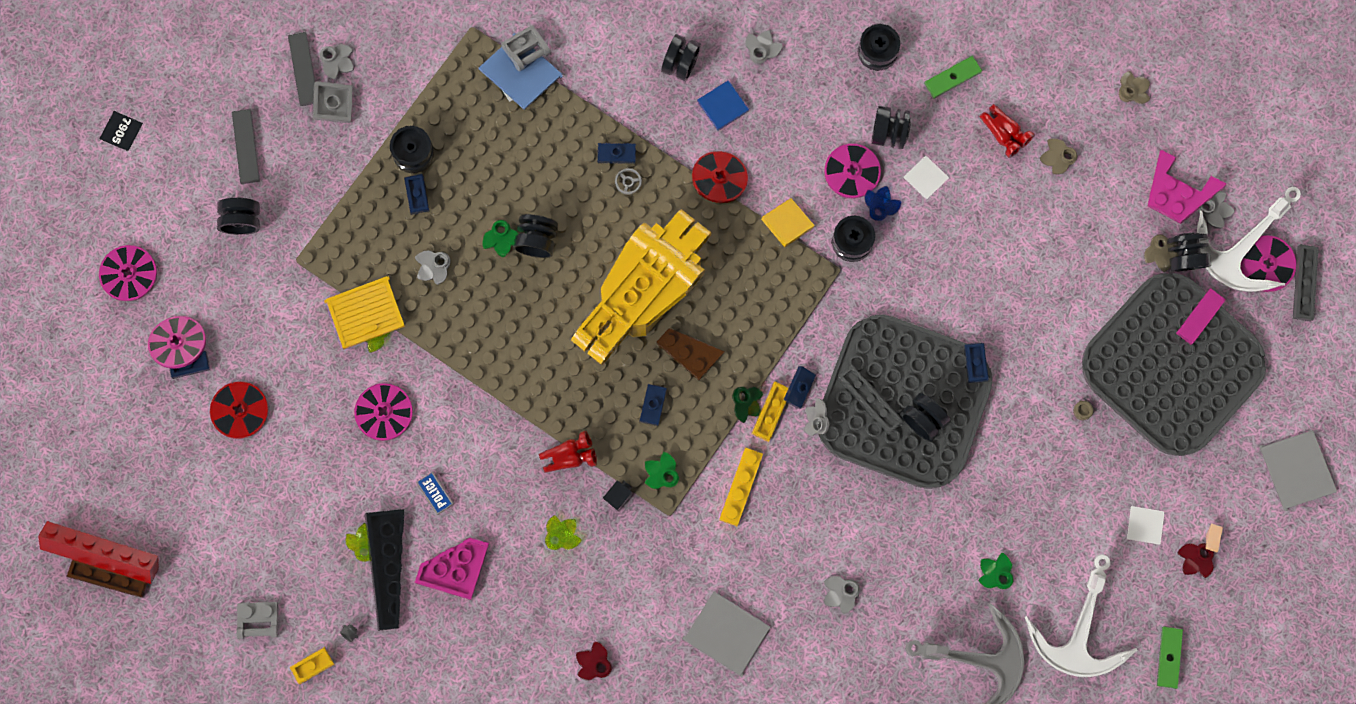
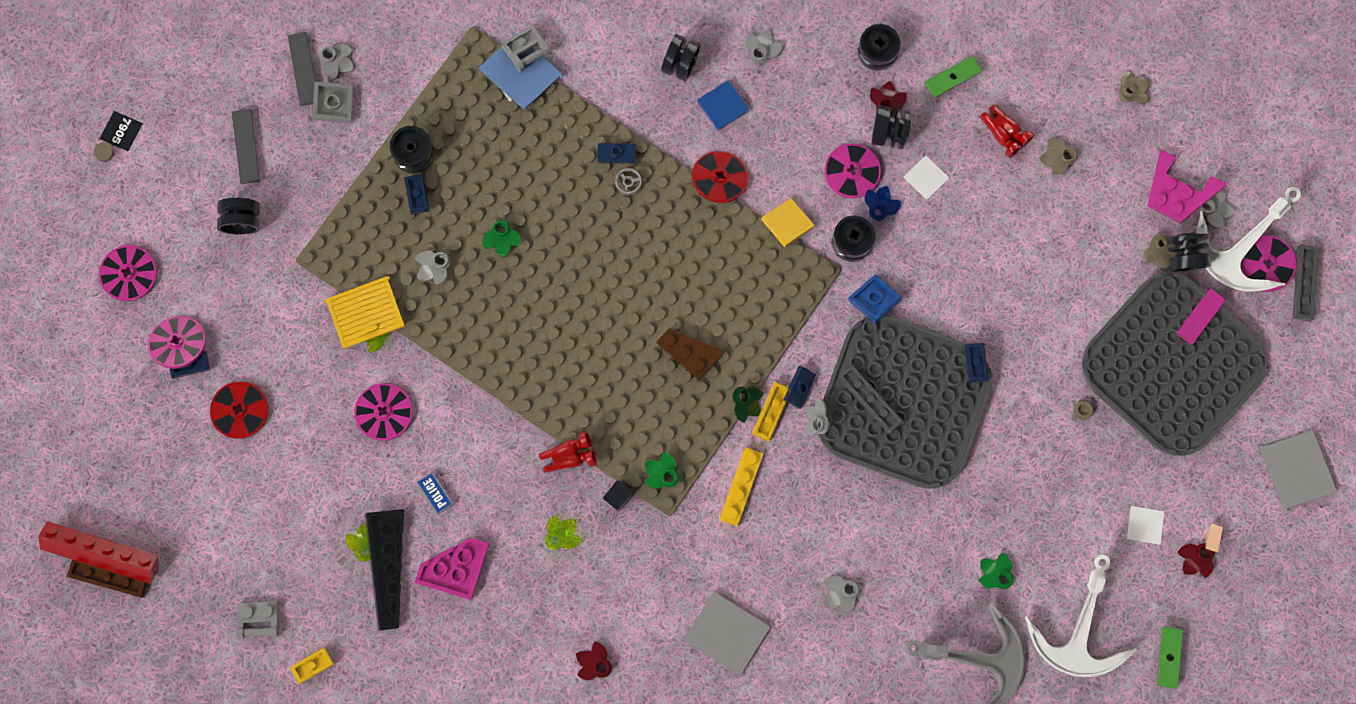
dark grey plate [340,624,358,642] -> none
black wheel [513,214,559,258] -> none
yellow piece [571,209,712,365] -> none
dark blue plate [639,384,667,426] -> none
black wheel [900,393,951,442] -> none
none -> dark tan tile [93,142,114,162]
none -> blue tile [848,275,902,324]
none -> dark red plate [869,81,907,114]

